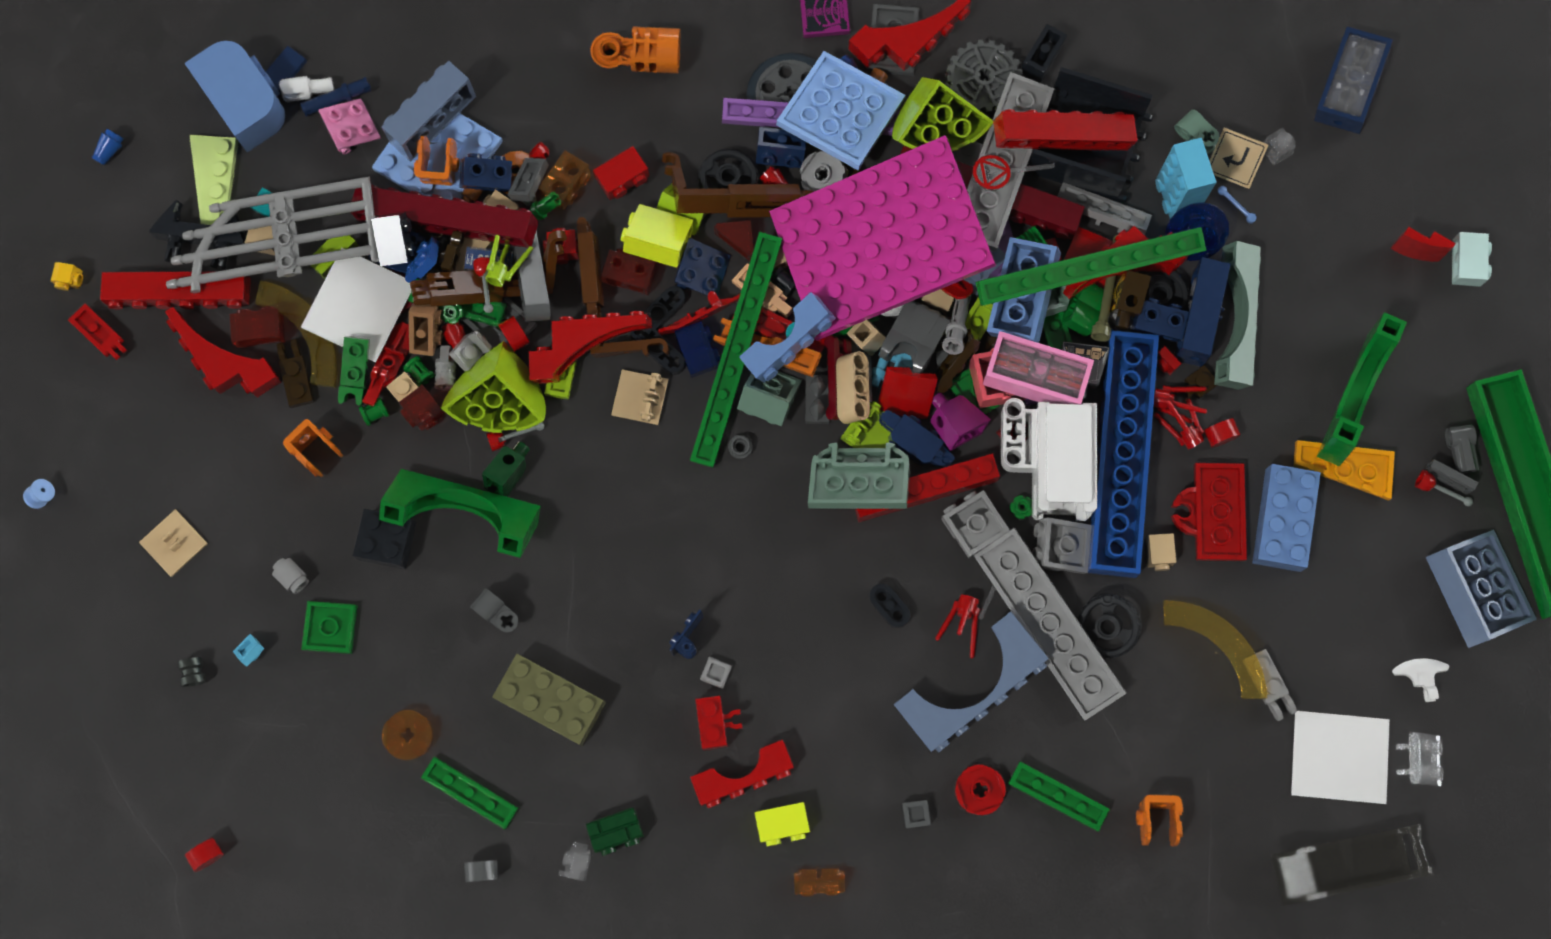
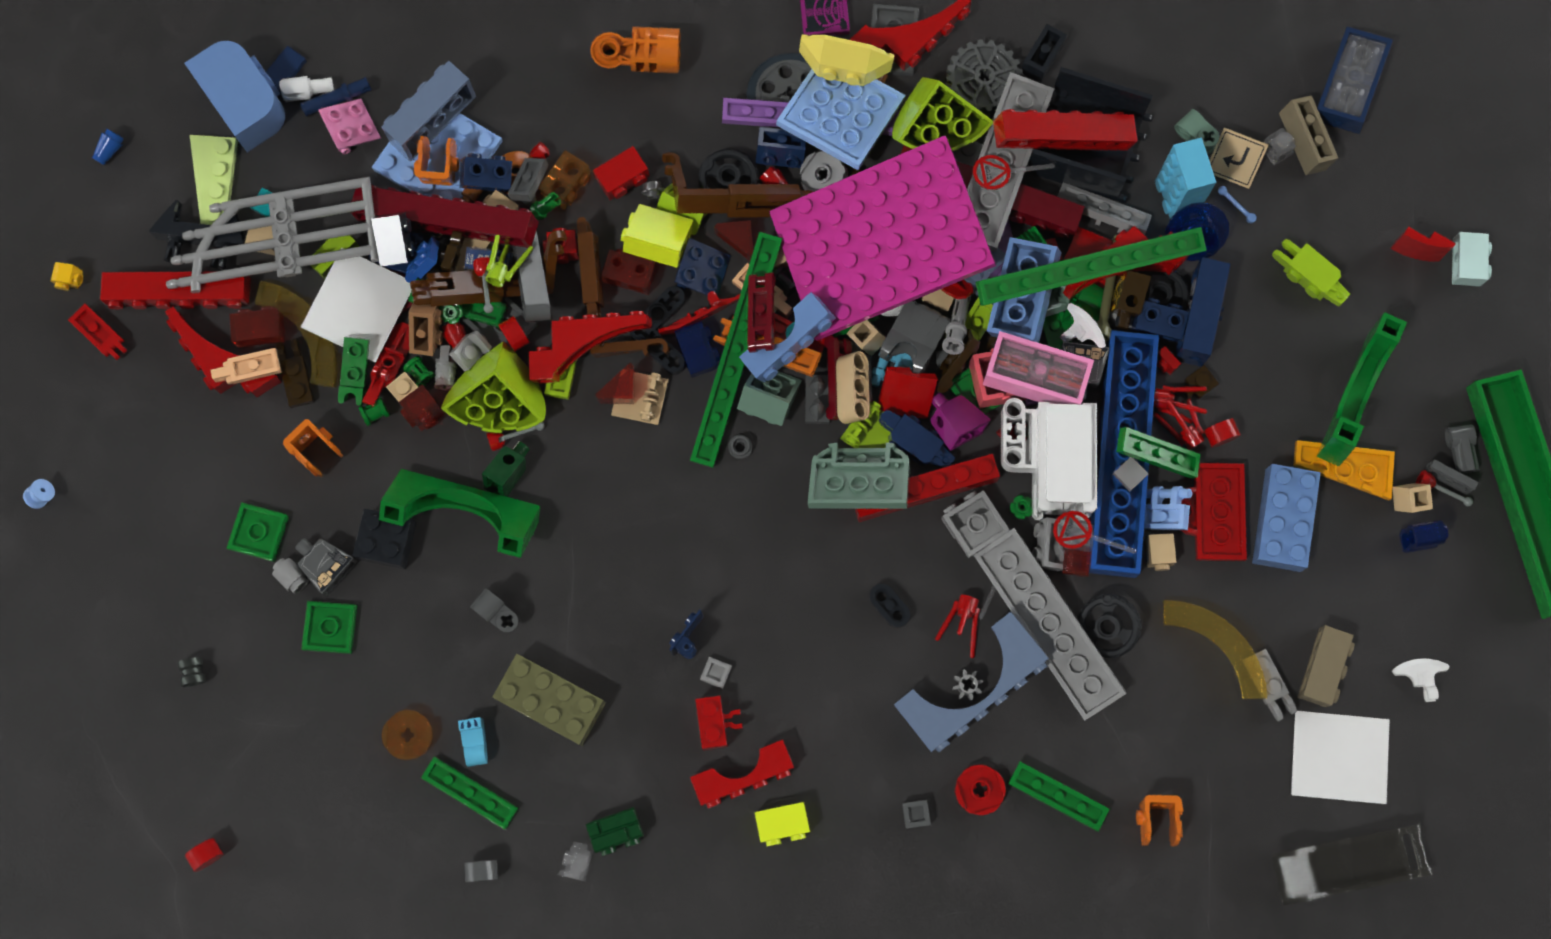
tan piece [139,509,208,577] -> none
medium azure plate [233,634,264,666] -> none
clear orange hinge [794,868,845,897] -> none
sand green arch [1215,241,1261,390] -> none
clear plate [1396,732,1443,786] -> none
sand blue slope [1426,530,1537,648] -> none
none -> light nougat hinge [211,348,282,384]
none -> green tile [226,502,289,562]
none -> dark grey torso [295,538,358,597]
none -> medium azure leg [458,717,488,767]
none -> clear red slope [595,362,636,404]
none -> flat silver plate [641,181,664,199]
none -> dark red plate [747,272,775,353]
none -> light yellow wedge [799,35,894,86]
none -> light grey gear [952,669,983,701]
none -> piece [1053,511,1136,554]
none -> white piece [1060,303,1106,348]
none -> clear red tile [1062,548,1091,577]
none -> light grey tile [1113,457,1148,492]
none -> green plate [1116,427,1201,478]
none -> light blue plate [1144,486,1192,530]
none -> lime hinge [1272,239,1350,307]
none -> dark tan brick [1279,95,1338,175]
none -> dark tan brick [1297,625,1355,707]
none -> tan brick [1392,483,1433,513]
none -> clear blue brick [1399,520,1448,553]

